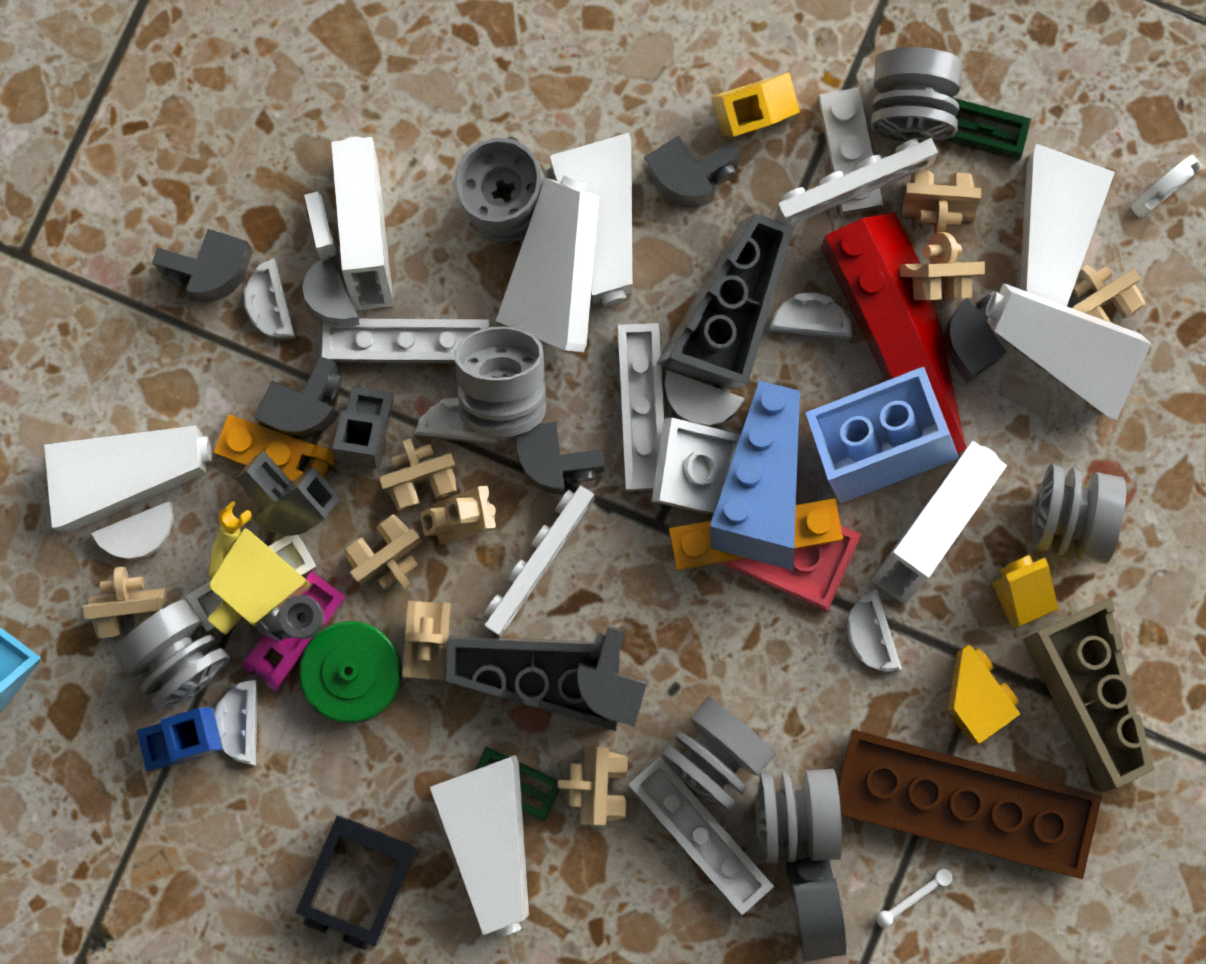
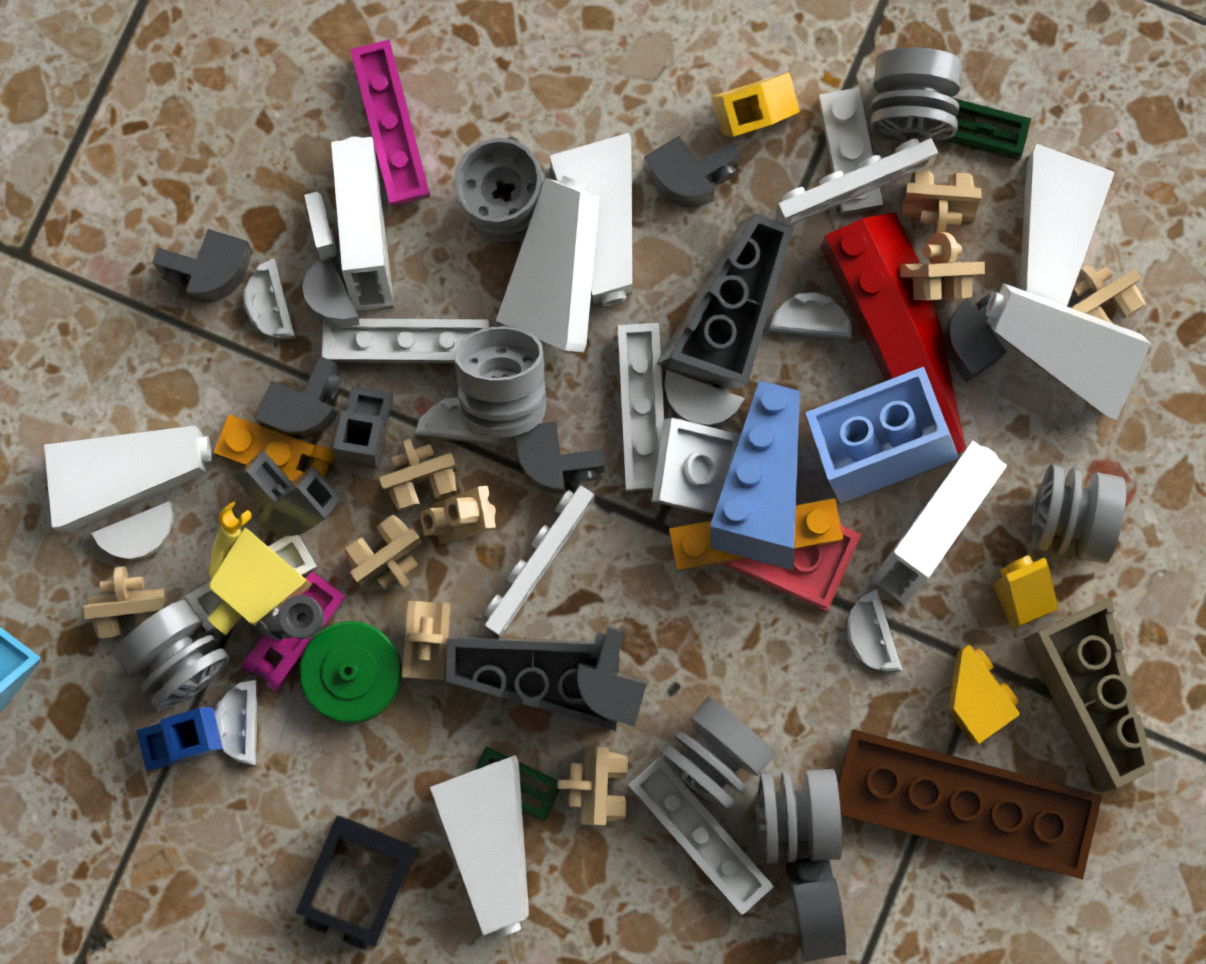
white hinge [876,869,953,928] -> none
white tile [1130,155,1202,218] -> none
none -> dark pink plate [350,39,431,207]

